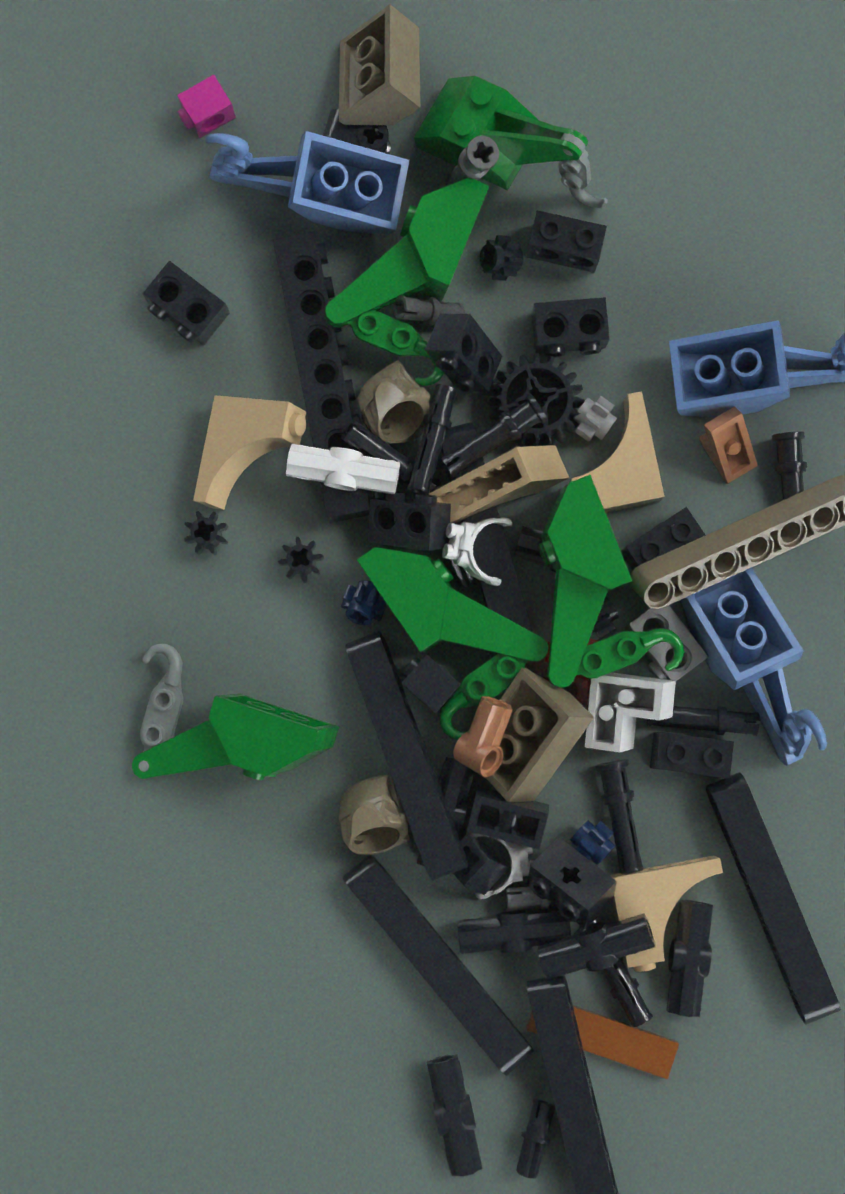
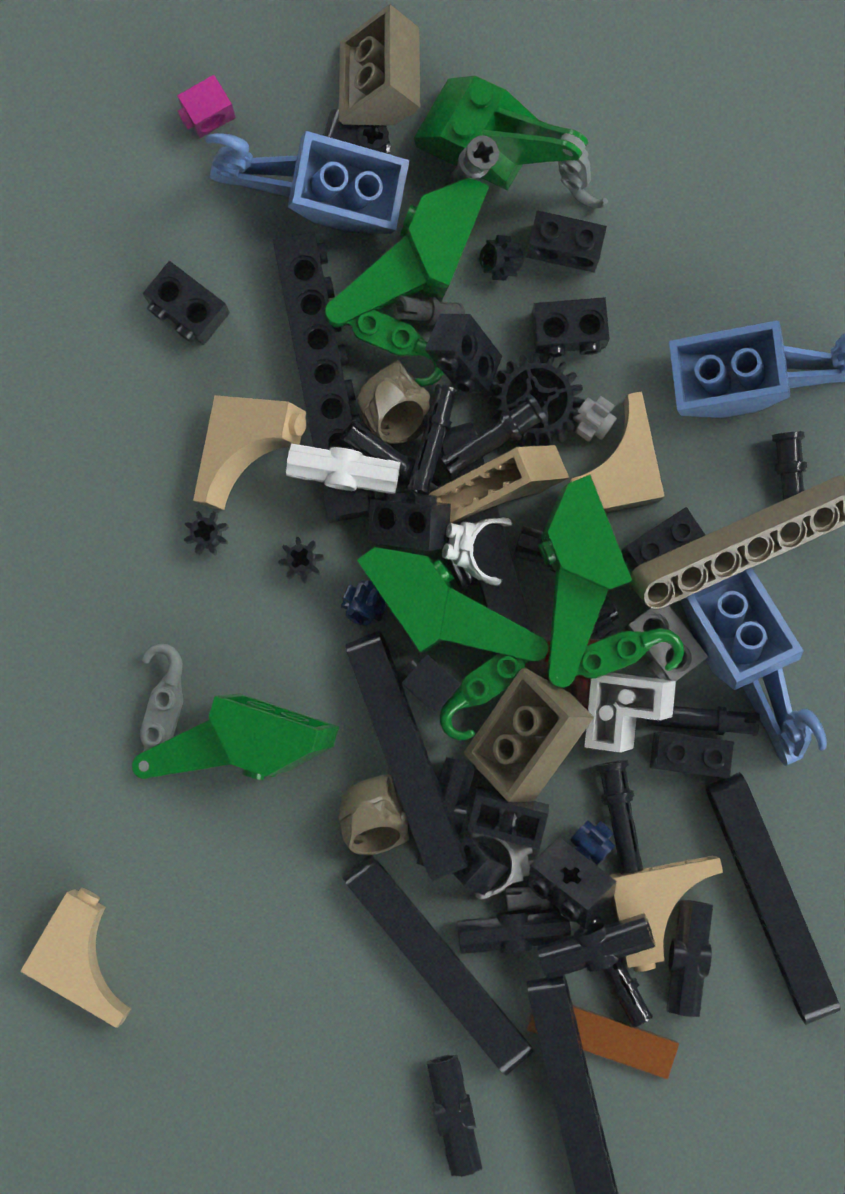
nougat piece [453,696,513,777] -> none
black axle [516,1099,556,1179] -> none
nougat slope [699,406,758,484] -> none
none -> tan arch [21,888,131,1028]

